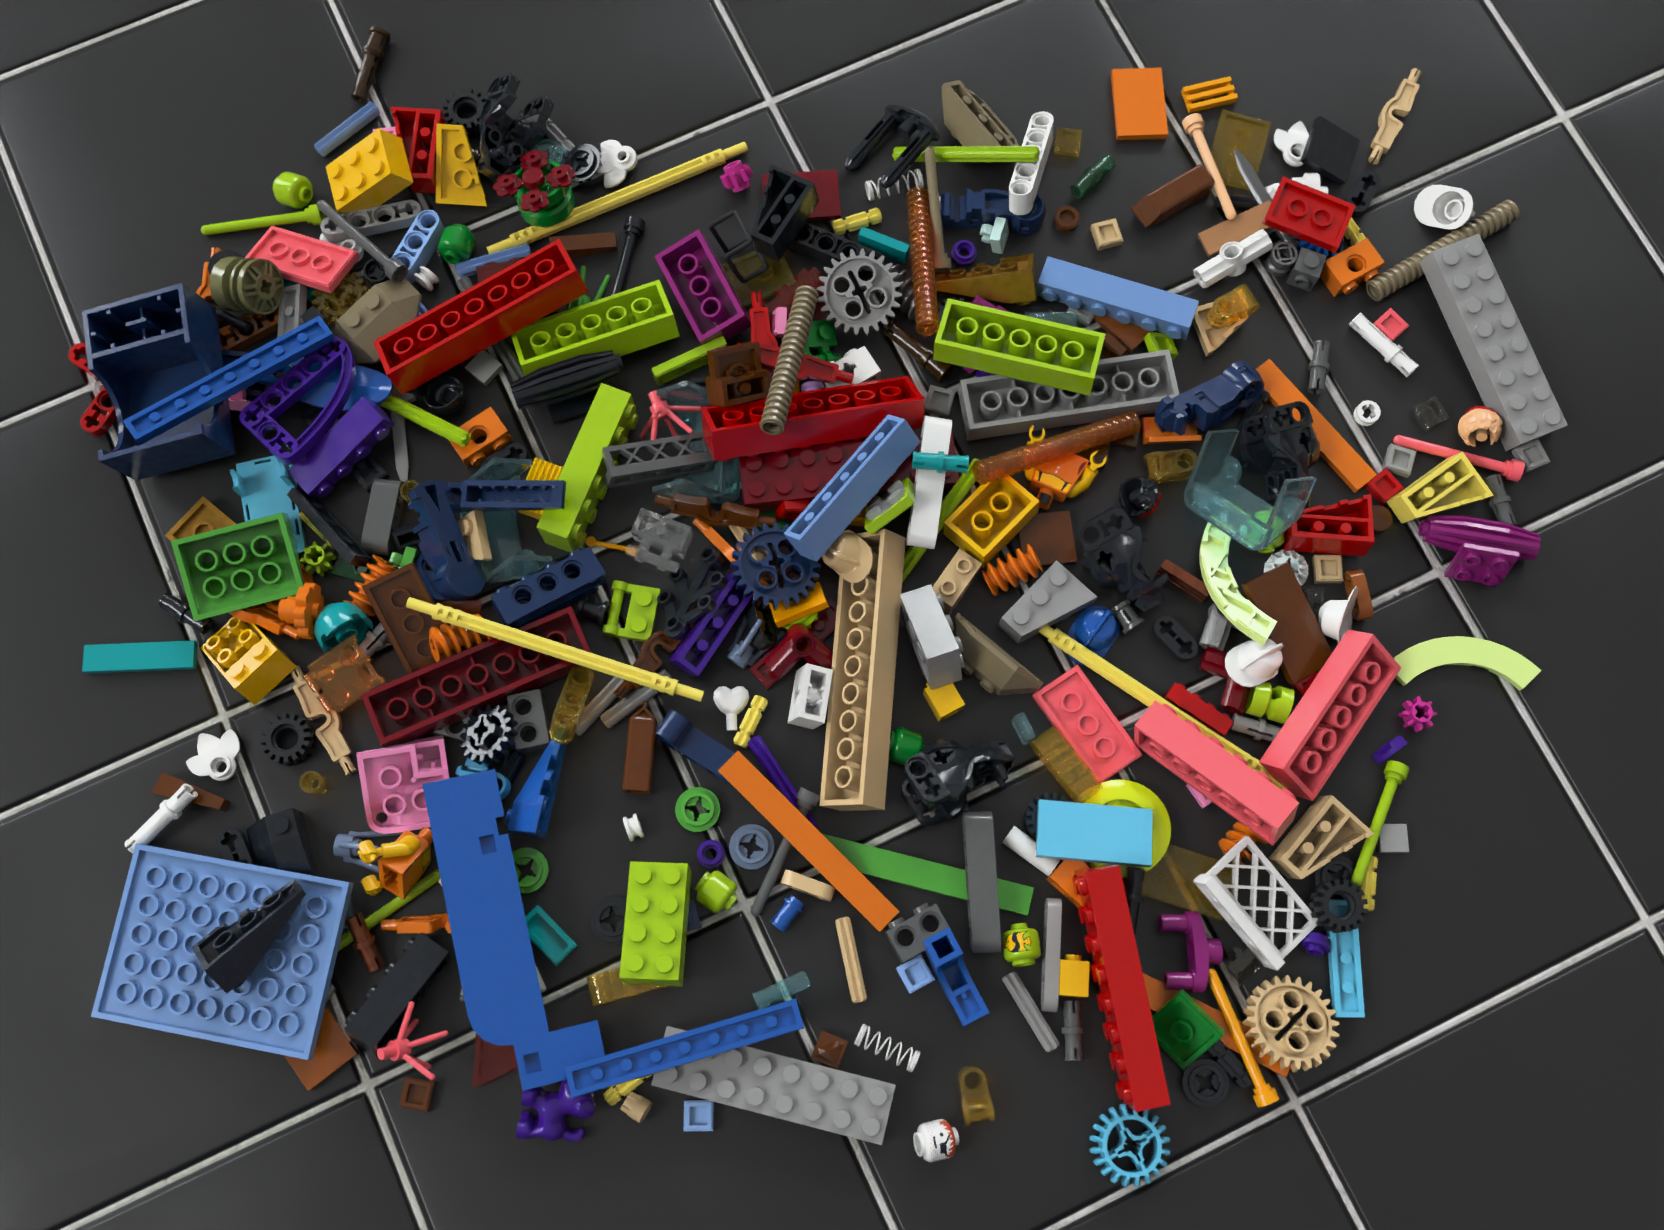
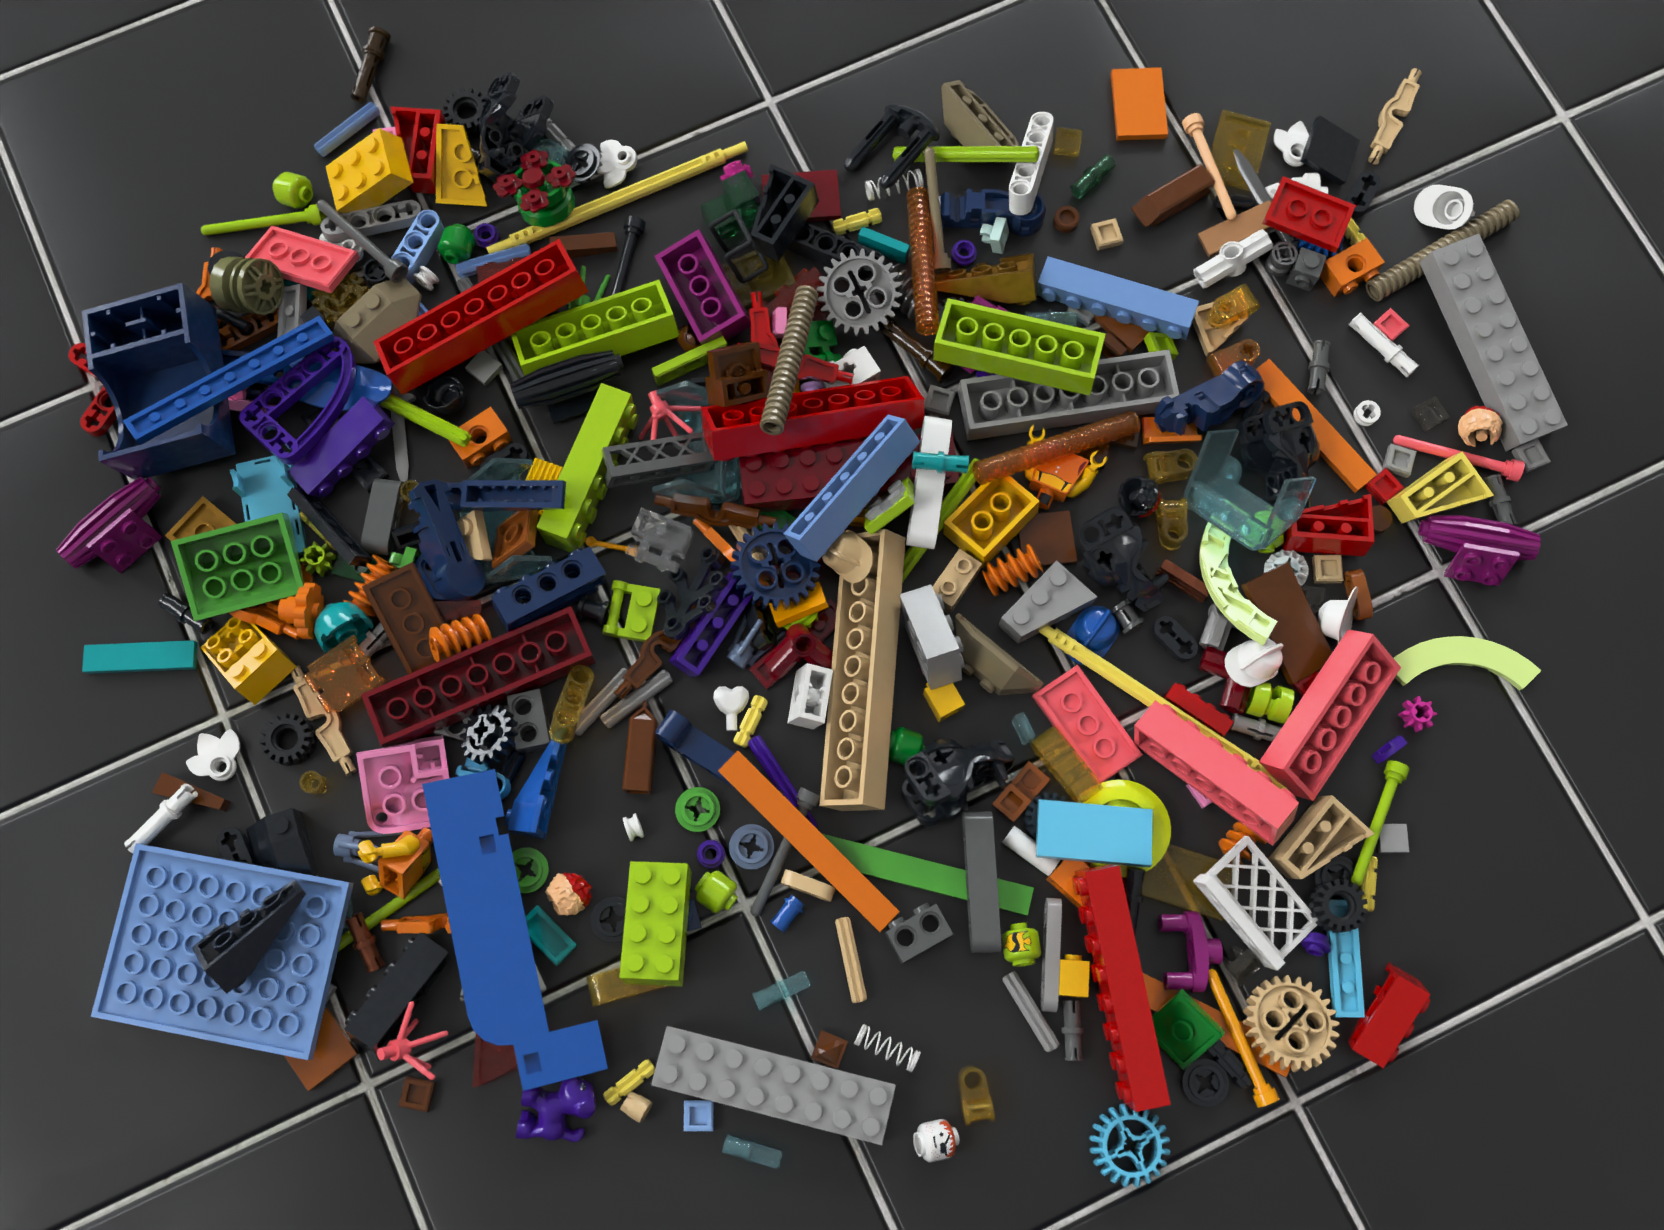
light yellow axle [406,597,704,702] -> none
blue plate [564,999,804,1098] -> none
red tile [775,500,810,521] -> none
light blue tile [896,954,935,994] -> none
blue arch [923,927,990,1027] -> none
light orange tile [1181,76,1238,113] -> none
none -> magenta plate [56,476,162,573]
none -> dark purple plate [473,223,500,249]
none -> dark orange tile [492,510,539,571]
none -> light nougat piece [545,872,592,916]
none -> reddish brown plate [677,324,702,352]
none -> clear green brick [700,170,760,242]
none -> clear light blue axle [722,1134,782,1169]
none -> dark orange slope [992,761,1050,822]
none -> clear yellow piece [1156,498,1188,551]
none -> clear orange piece [1206,339,1260,377]
none -> red wedge [1348,962,1431,1068]

